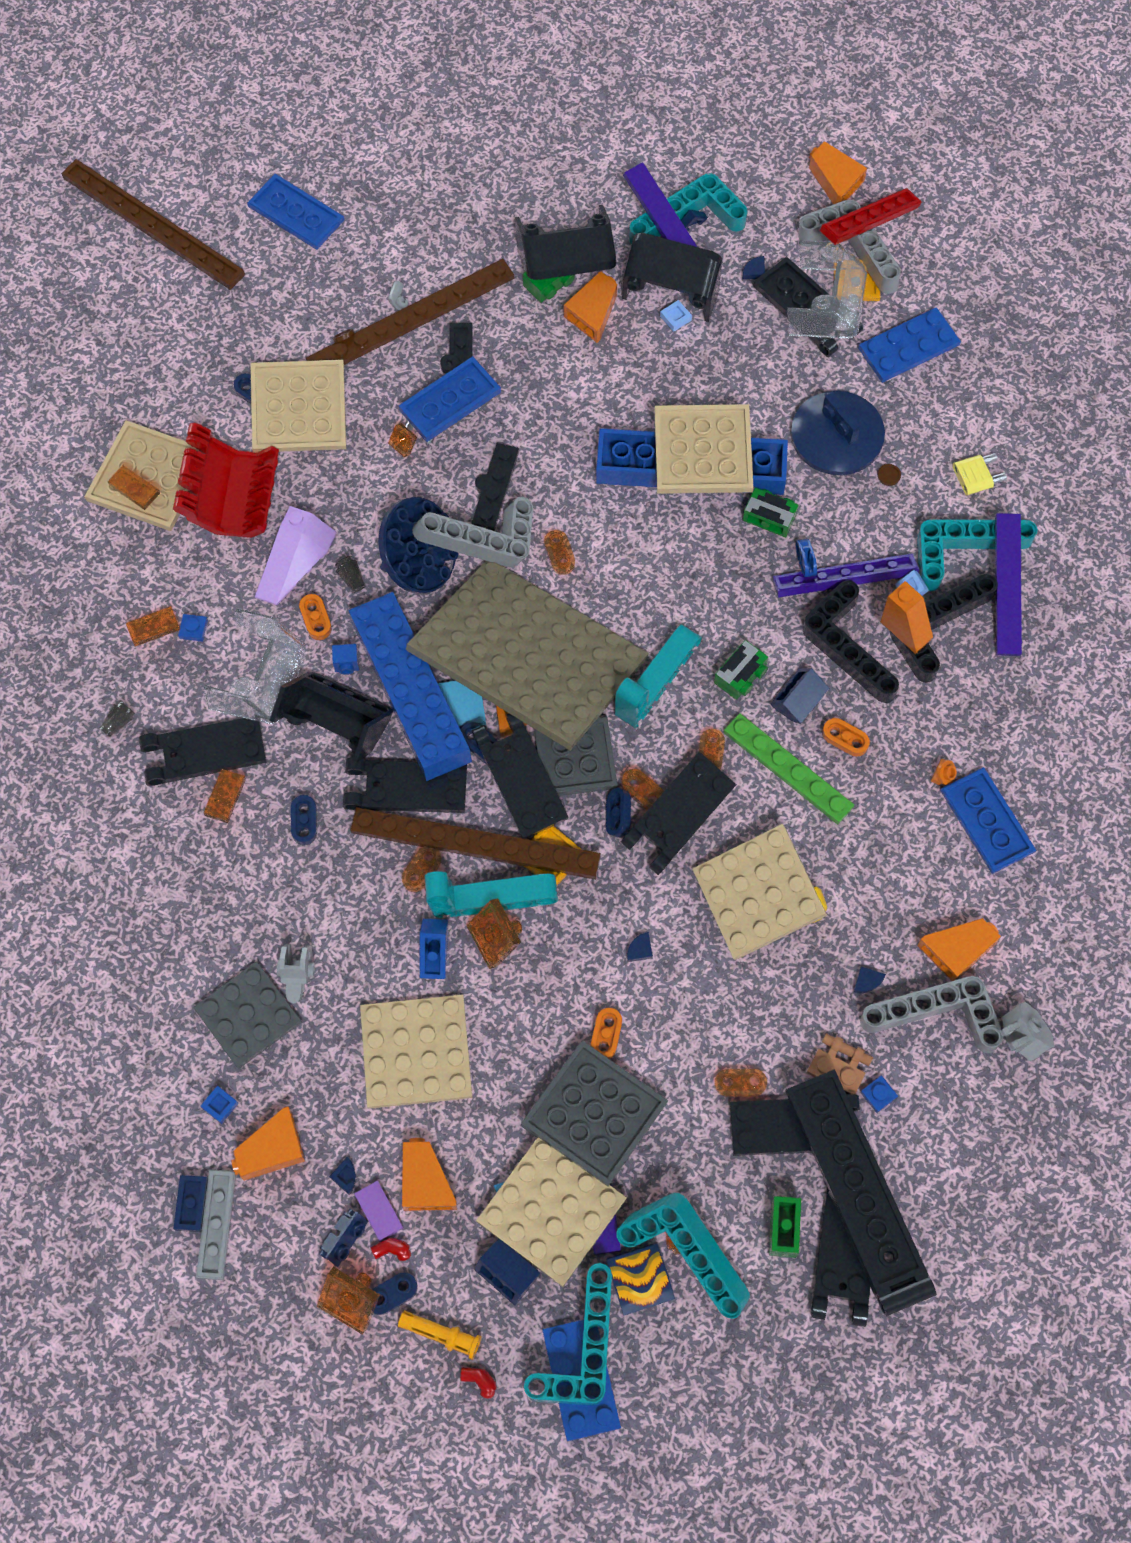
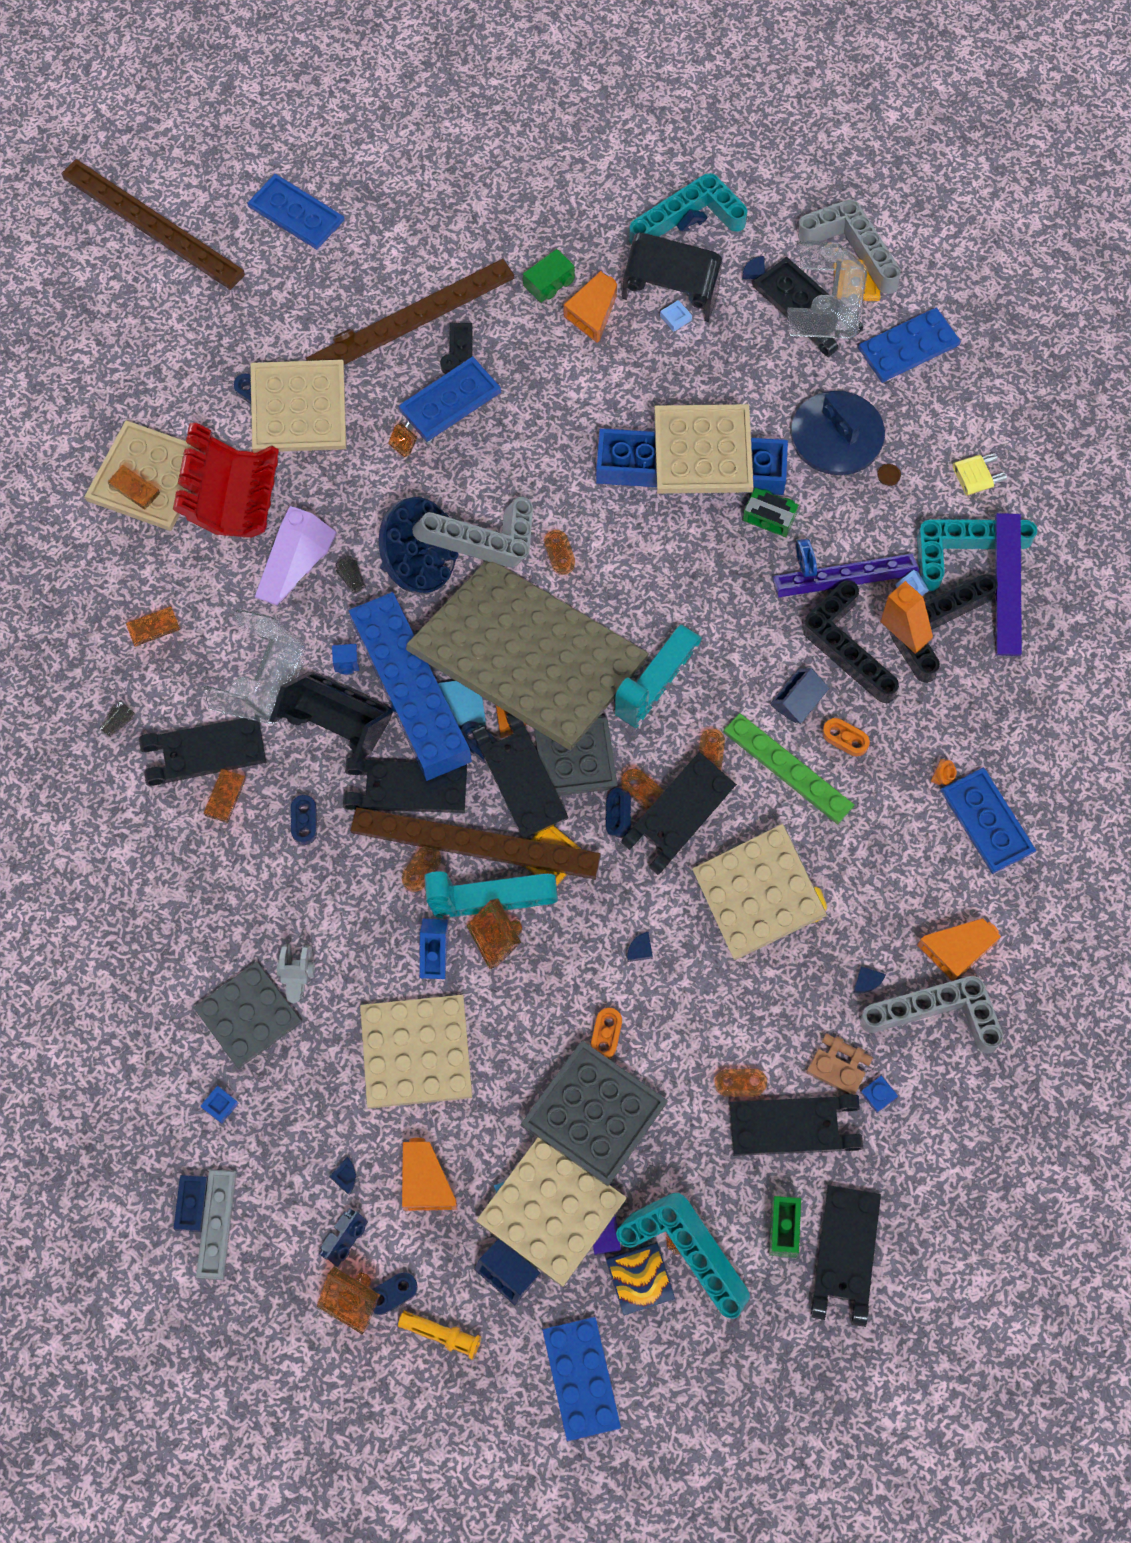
blue plate [178,614,208,642] -> none
orange slope [231,1106,305,1181] -> none
orange plate [299,594,332,640] -> none
medium lavender tile [354,1180,404,1242] -> none
red arm [370,1237,411,1261] -> none
light grey arm [388,281,409,311] -> none
red arm [460,1367,497,1399] -> none
black hinge [472,443,519,531] -> none
black windscreen [515,205,616,280] -> none
teal beam [524,1263,612,1405] -> none
dark purple tile [623,162,697,247] -> none
brick [714,640,768,700] -> none
black hinge [785,1069,937,1317] -> none
orange slope [809,141,867,205] -> none
red tile [820,188,922,245] -> none
light grey hinge [999,1002,1055,1061] -> none

